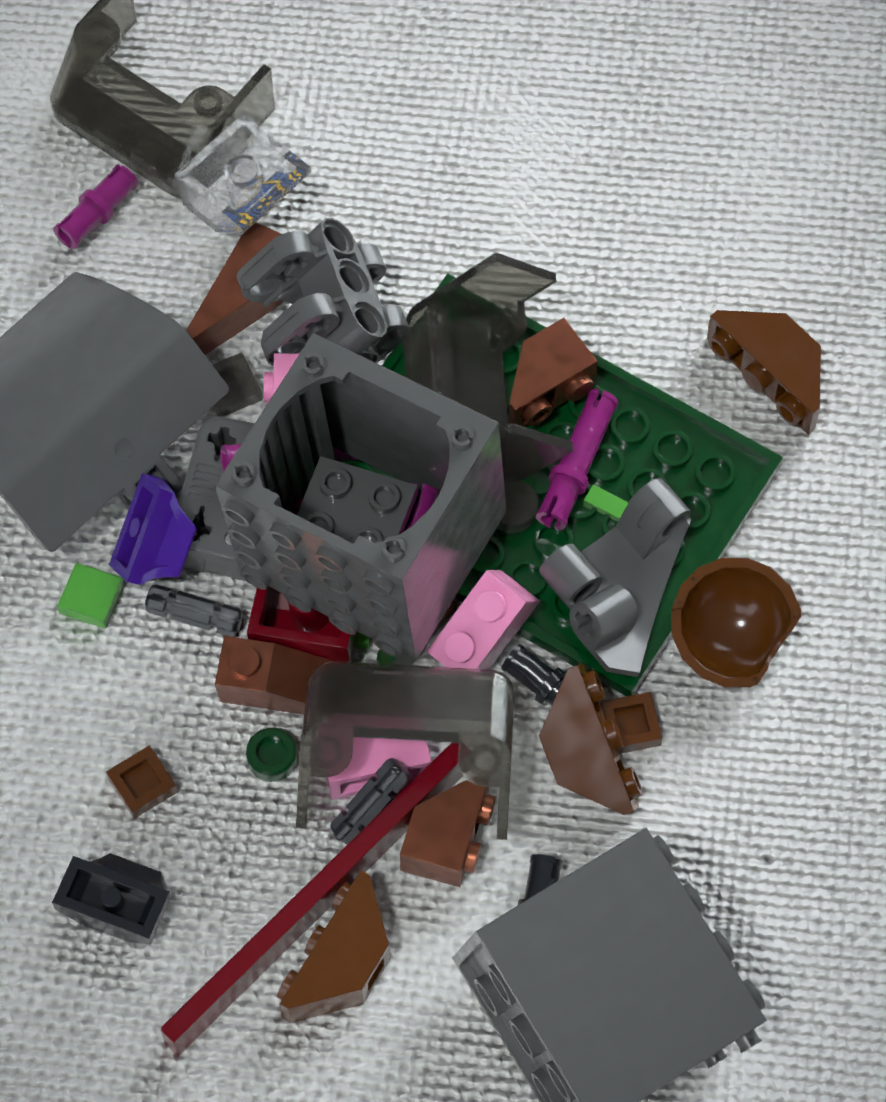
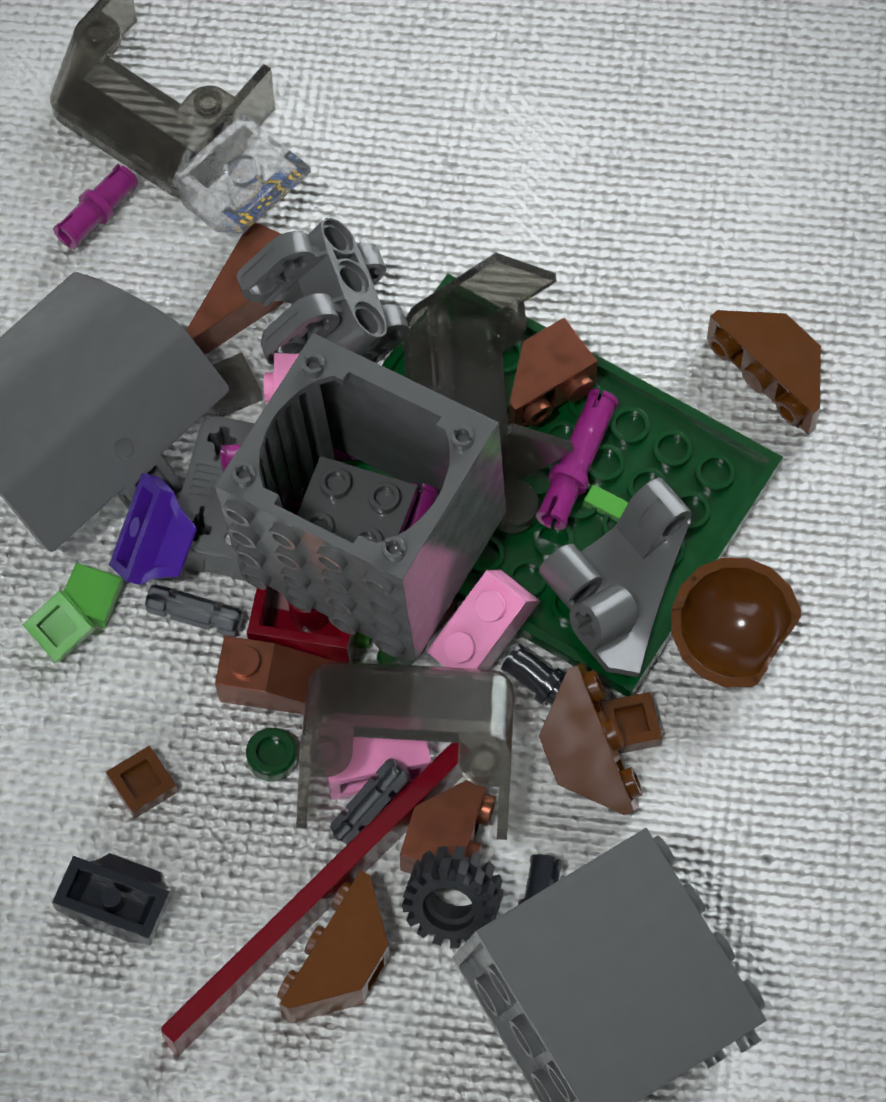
none -> bright green tile [22,591,96,662]
none -> black tyre [402,846,504,948]

